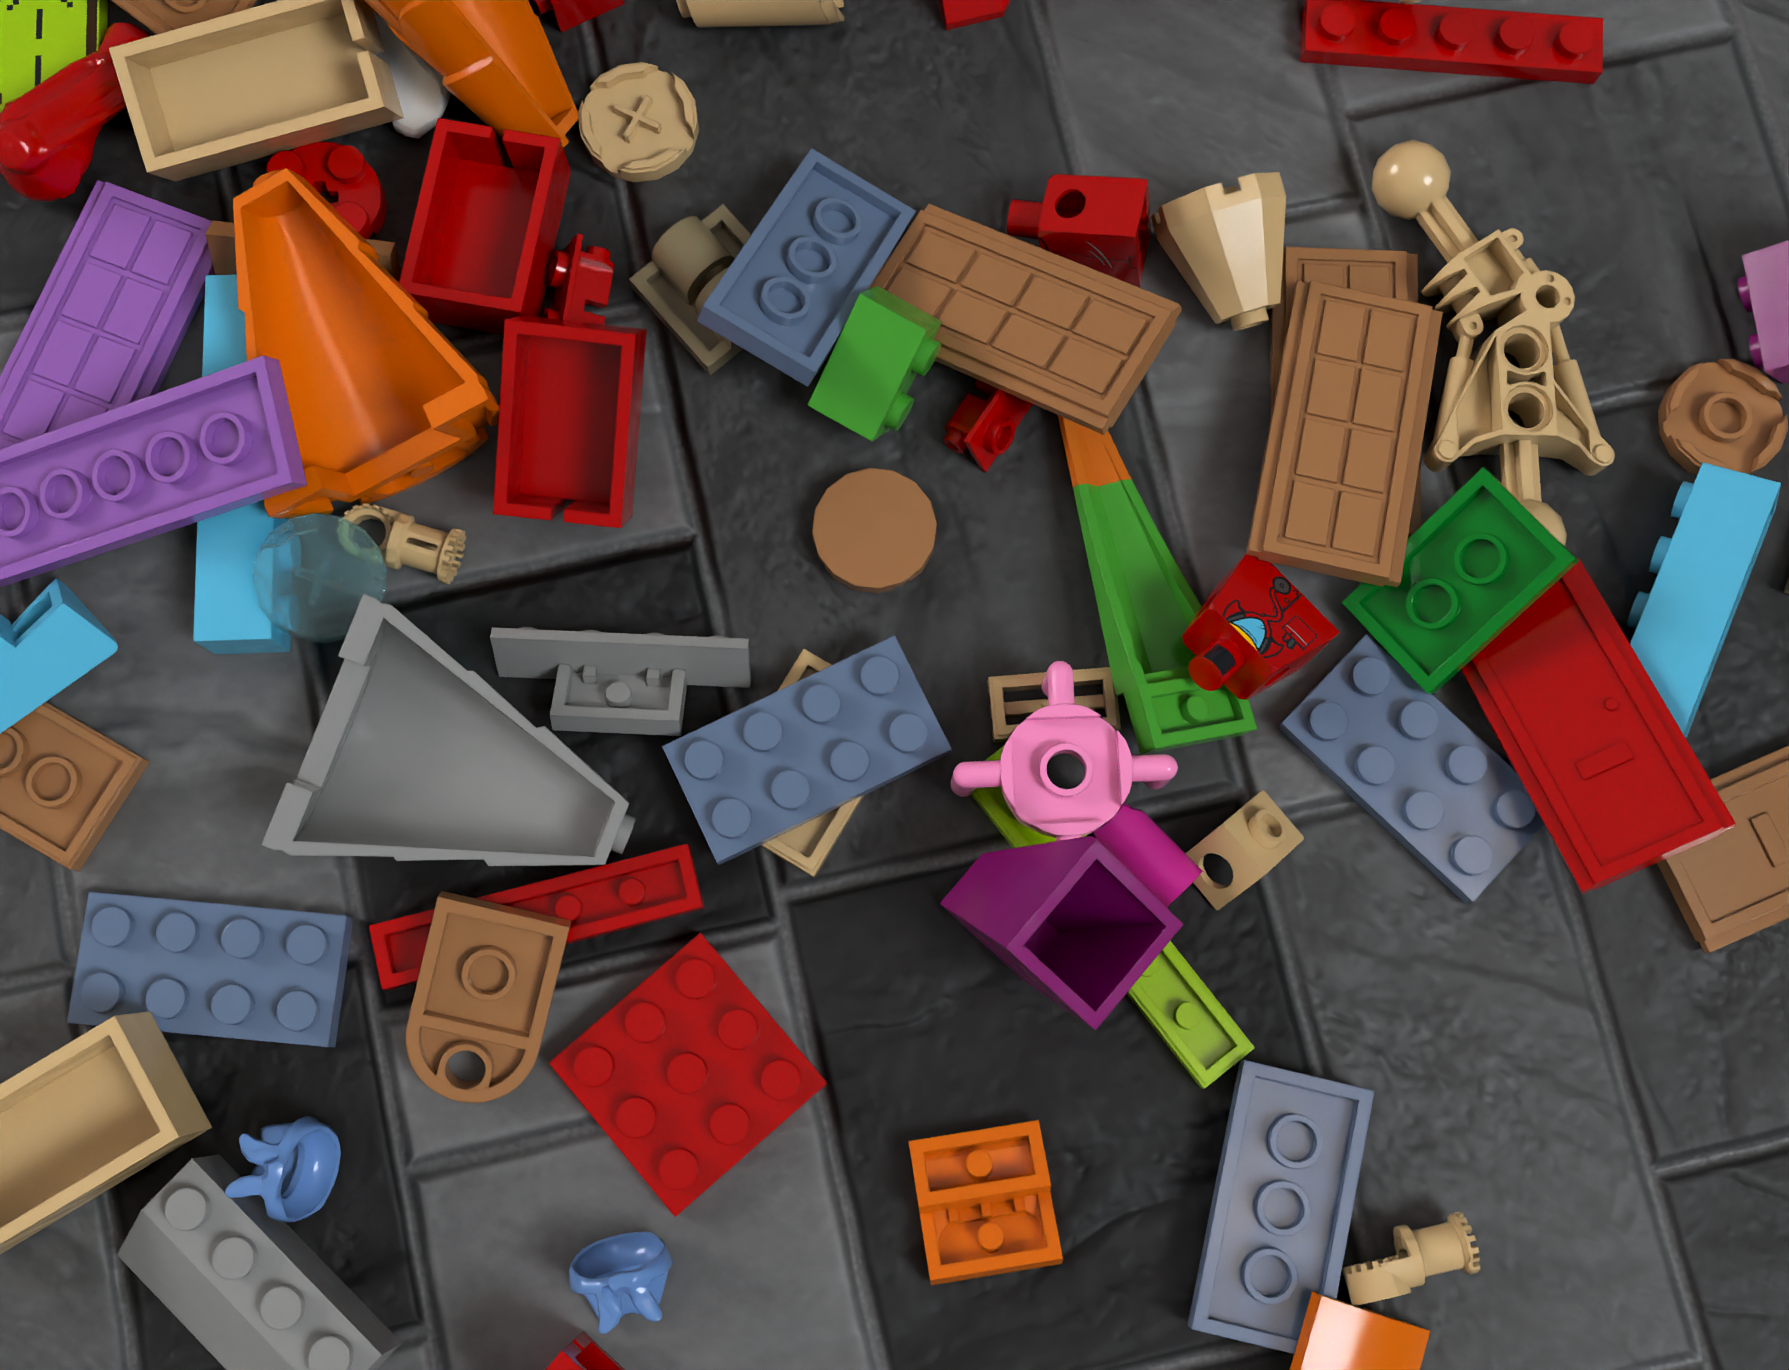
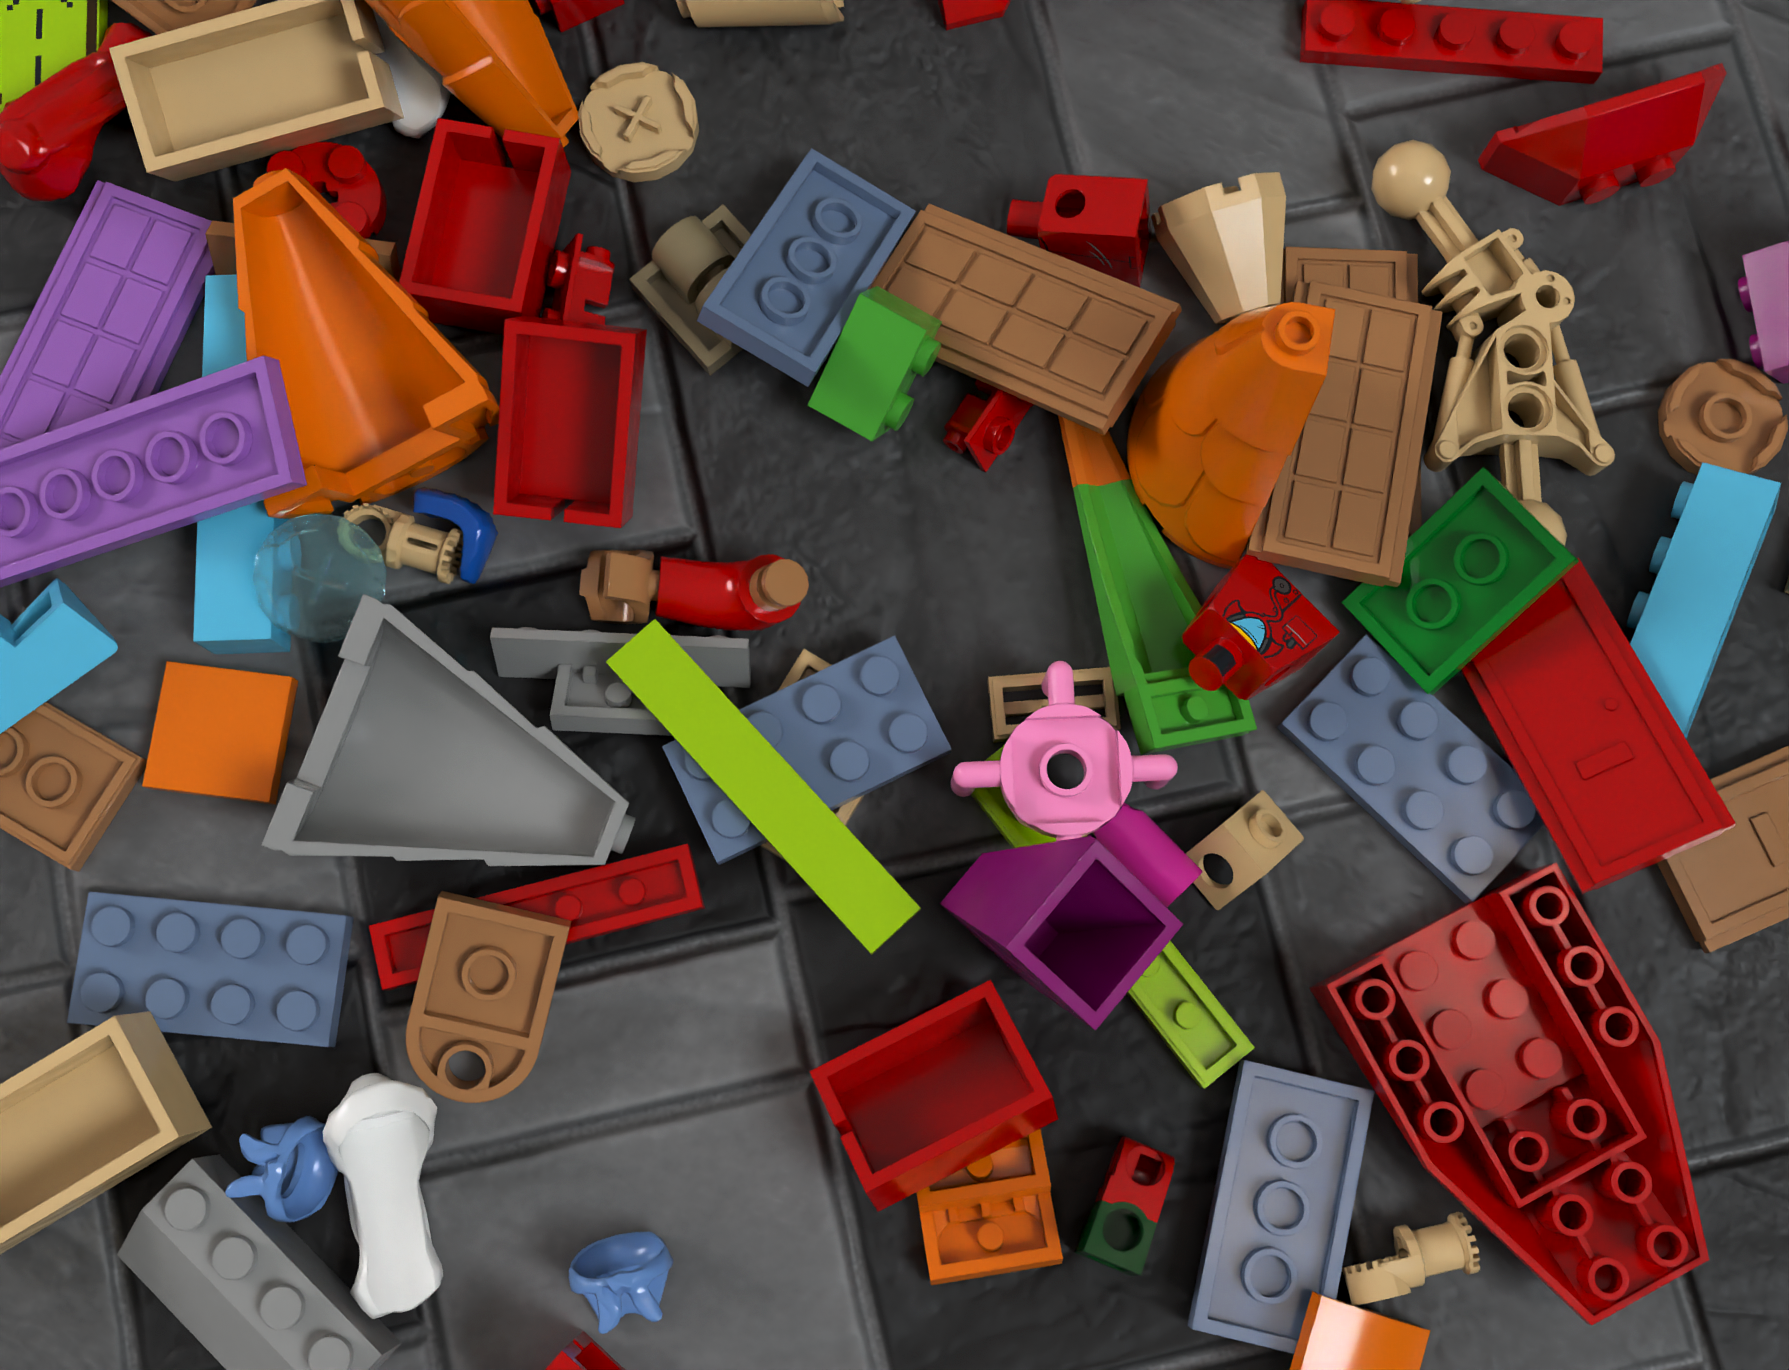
red plate [549,933,828,1217] -> none
medium nougat tile [812,468,937,593] -> none
none -> orange tile [142,661,299,805]
none -> white hair [323,1073,443,1319]
none -> blue hair [413,487,498,584]
none -> piece [579,549,809,631]
none -> lime tile [606,619,921,955]
none -> red piece [809,980,1058,1212]
none -> leg [1074,1136,1175,1276]
none -> orange cone [1127,302,1335,570]
none -> red wedge [1309,862,1710,1326]
none -> red wedge [1478,63,1727,206]

